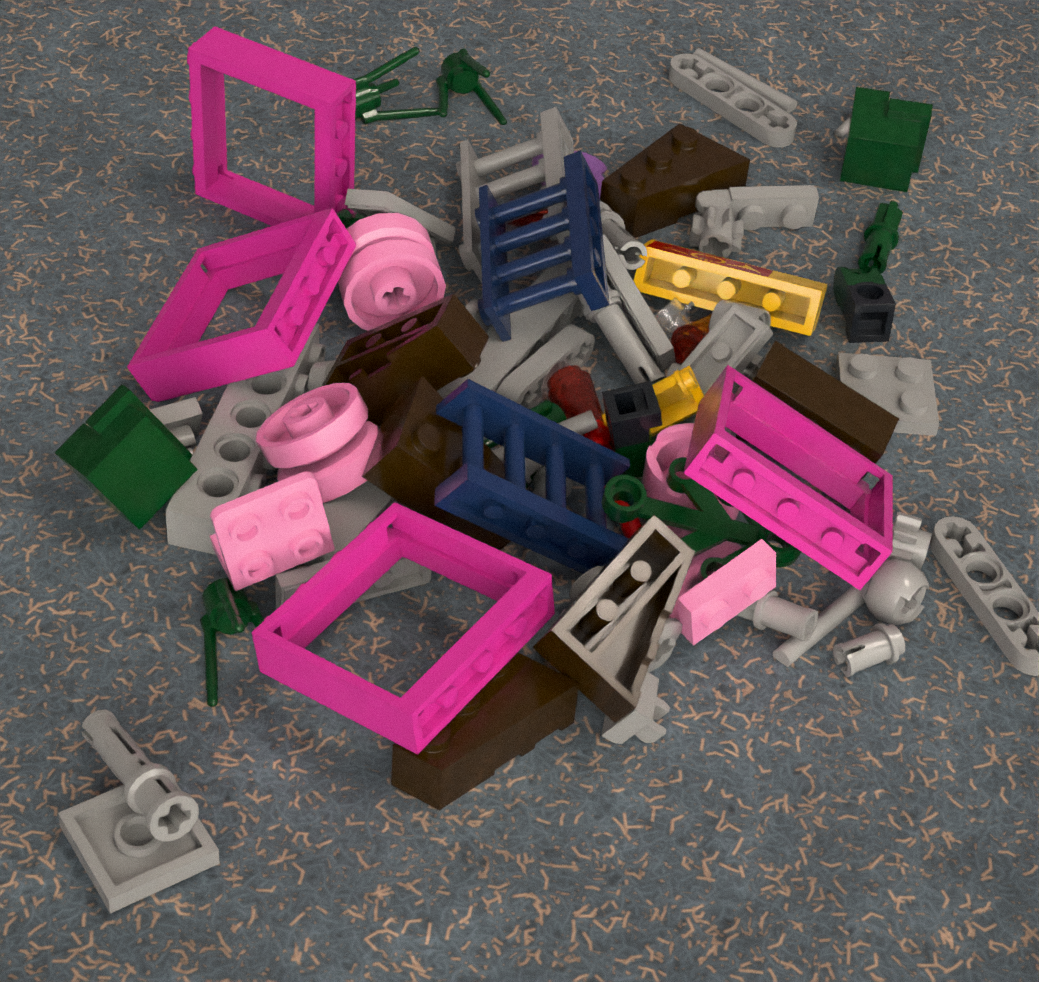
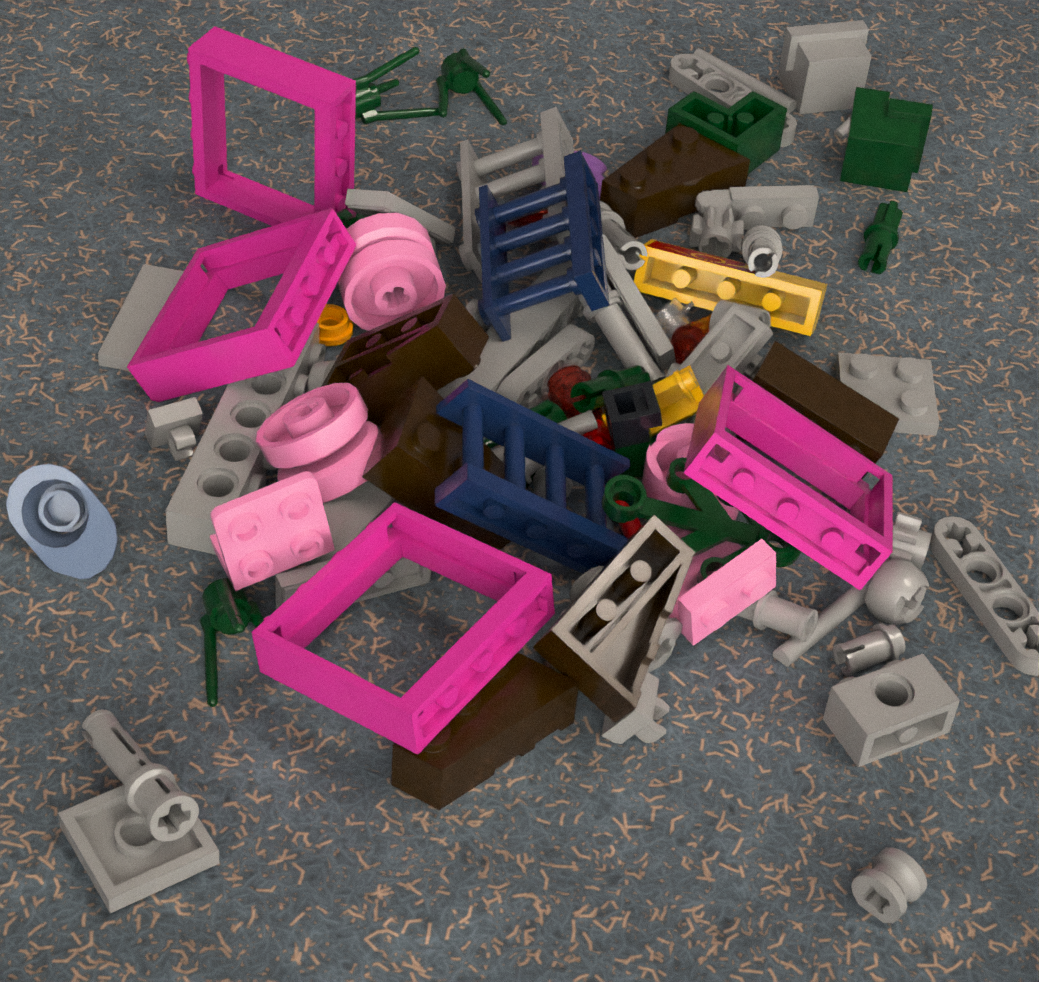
dark green plate [54,384,198,530] -> none
black leg [833,266,896,343] -> none
none -> sand blue piece [6,463,118,579]
none -> light grey tile [98,264,184,371]
none -> light orange plate [317,304,353,346]
none -> dark green axle [570,365,651,413]
none -> dark green brick [665,91,787,174]
none -> light grey pin [742,225,783,278]
none -> light grey plate [778,20,872,114]
none -> light grey brick [823,654,960,767]
none -> light grey wheel [851,848,927,924]

